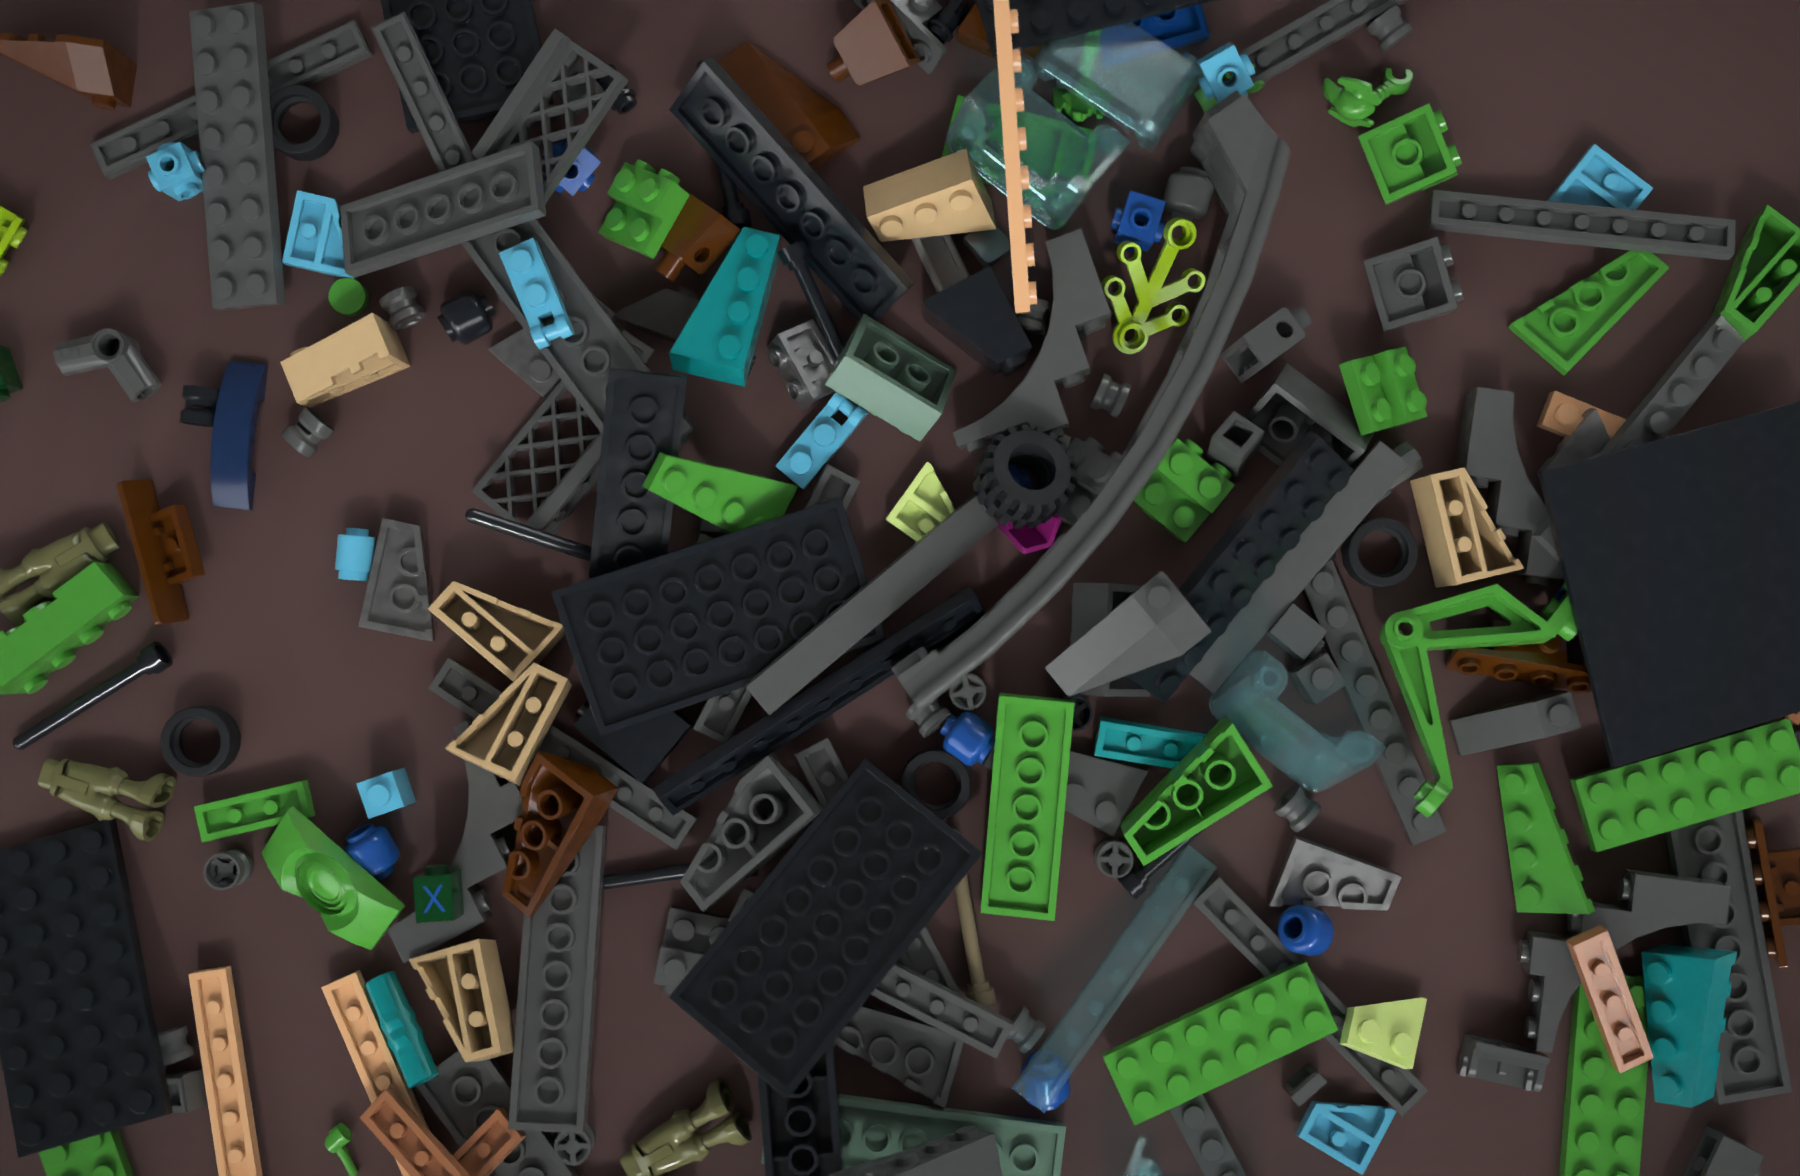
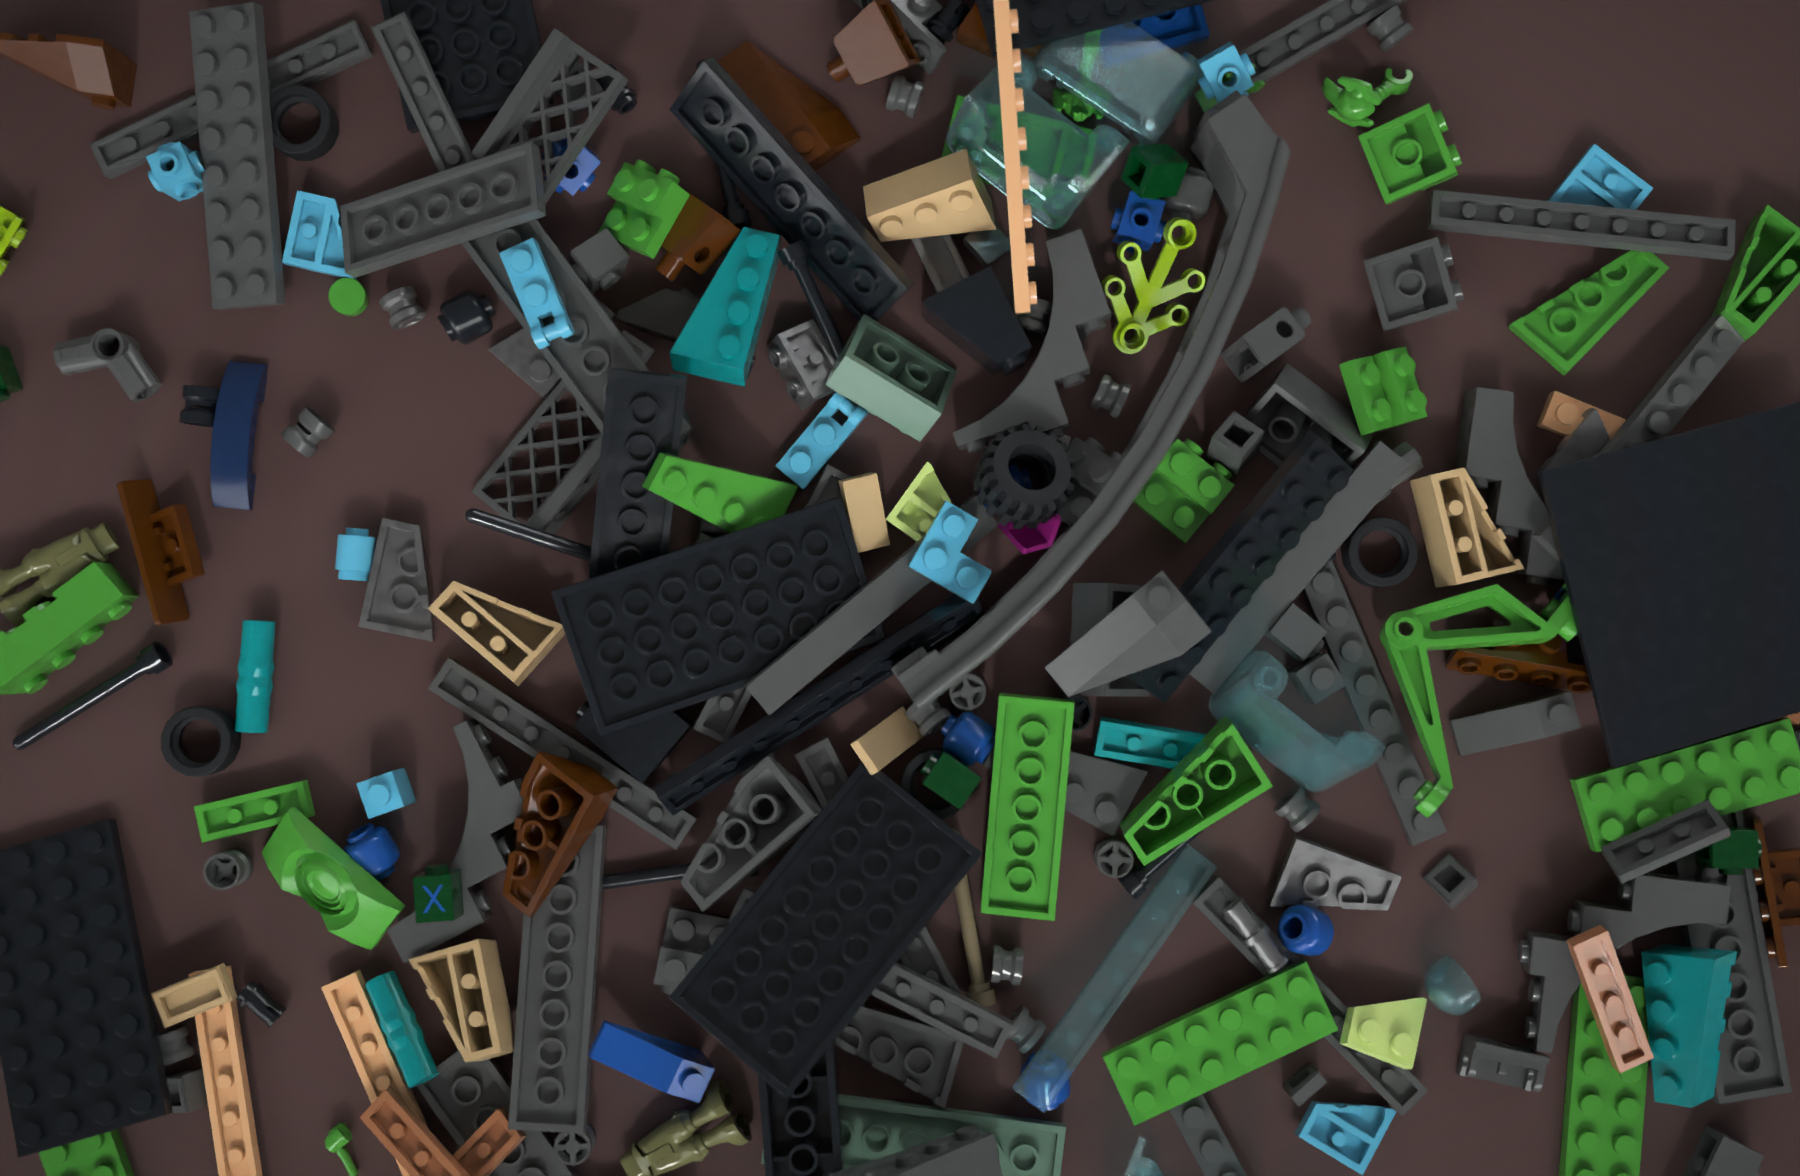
olive piece [38,758,176,842] -> none
tan wedge [280,313,411,408] -> none
tan wedge [445,663,572,786] -> none
bright green wing [1497,762,1595,914] -> none
none -> tan tile [151,963,238,1028]
none -> teal axle [235,620,275,733]
none -> black pin [236,981,287,1028]
none -> dark grey brick [569,228,629,293]
none -> blue slope [588,1020,715,1103]
none -> tan tile [838,472,890,553]
none -> tan tile [850,706,923,775]
none -> dark grey wheel [886,74,925,119]
none -> medium azure plate [908,501,992,604]
none -> dark green brick [920,750,981,809]
none -> dark grey wheel [990,945,1024,986]
none -> dark green brick [1121,144,1189,200]
none -> flat silver pin [1223,898,1289,973]
none -> dark grey slope [1422,853,1478,910]
none -> clear light blue hair [1424,956,1481,1016]
none -> dark grey plate [1601,800,1731,884]
none -> dark green brick [1695,826,1762,875]

